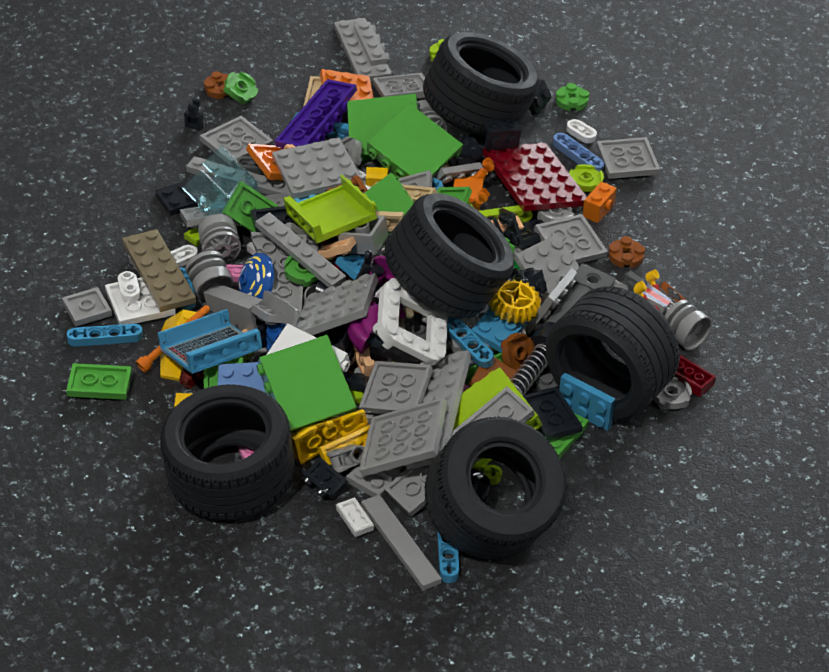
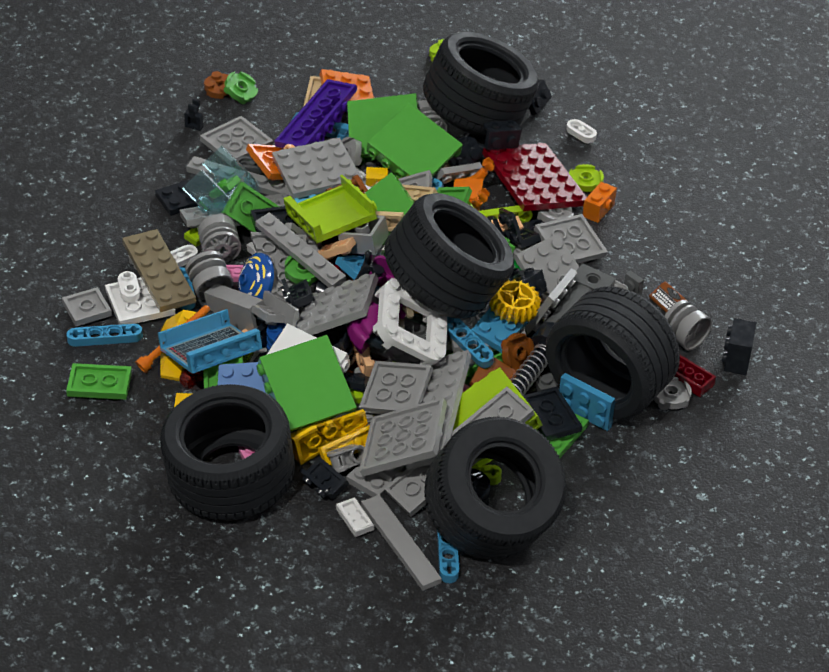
light grey plate [334,18,392,82] -> none
light grey plate [373,73,426,99] -> none
medium blue beam [553,133,604,172] -> none
bright green plate [556,83,589,111] -> none
light grey plate [596,137,660,179] -> none
dark orange plate [608,236,645,268] -> none
torso [634,269,672,316] -> none
none -> bright green plate [209,175,241,198]
none -> black bracket [280,278,315,308]
none -> black brick [721,318,757,376]

